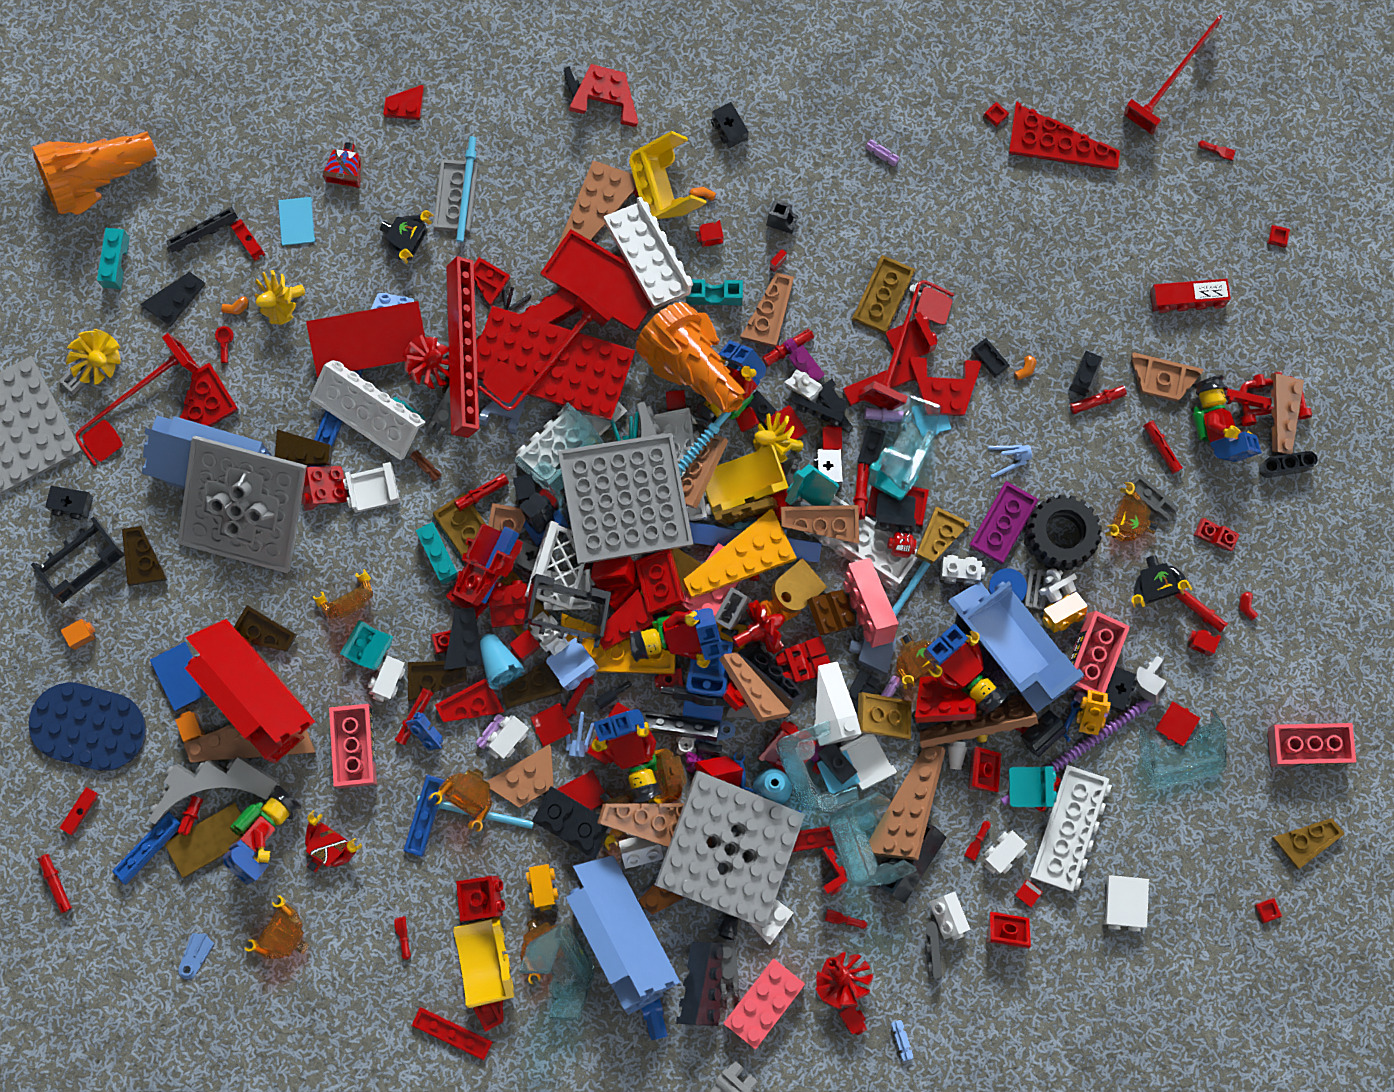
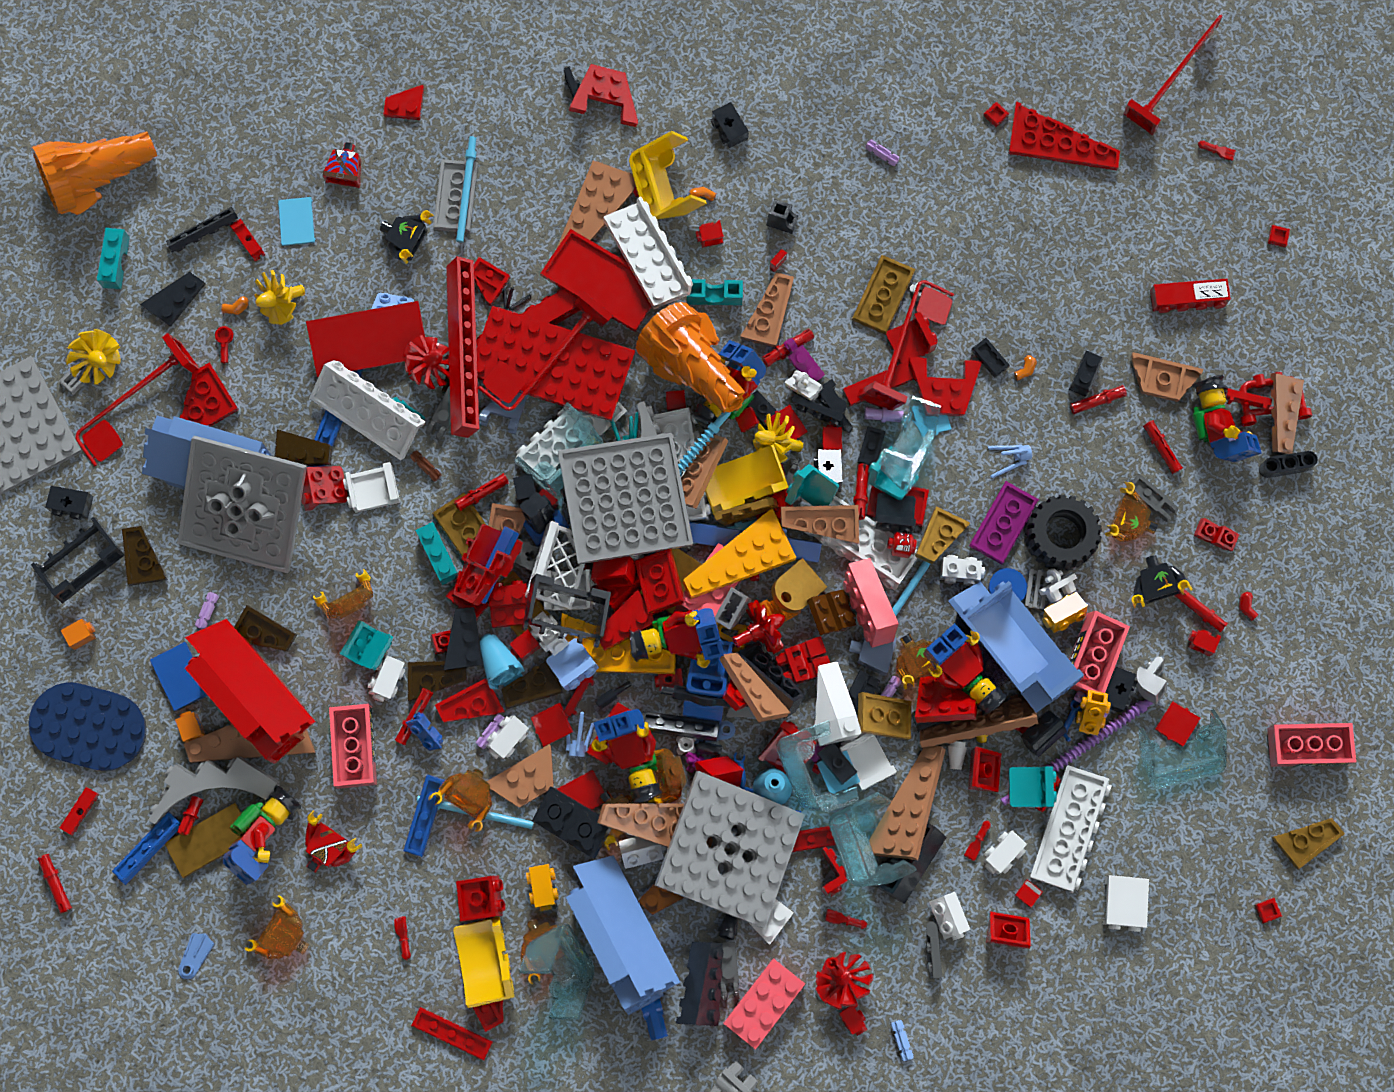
none -> lavender axle [195,592,219,629]

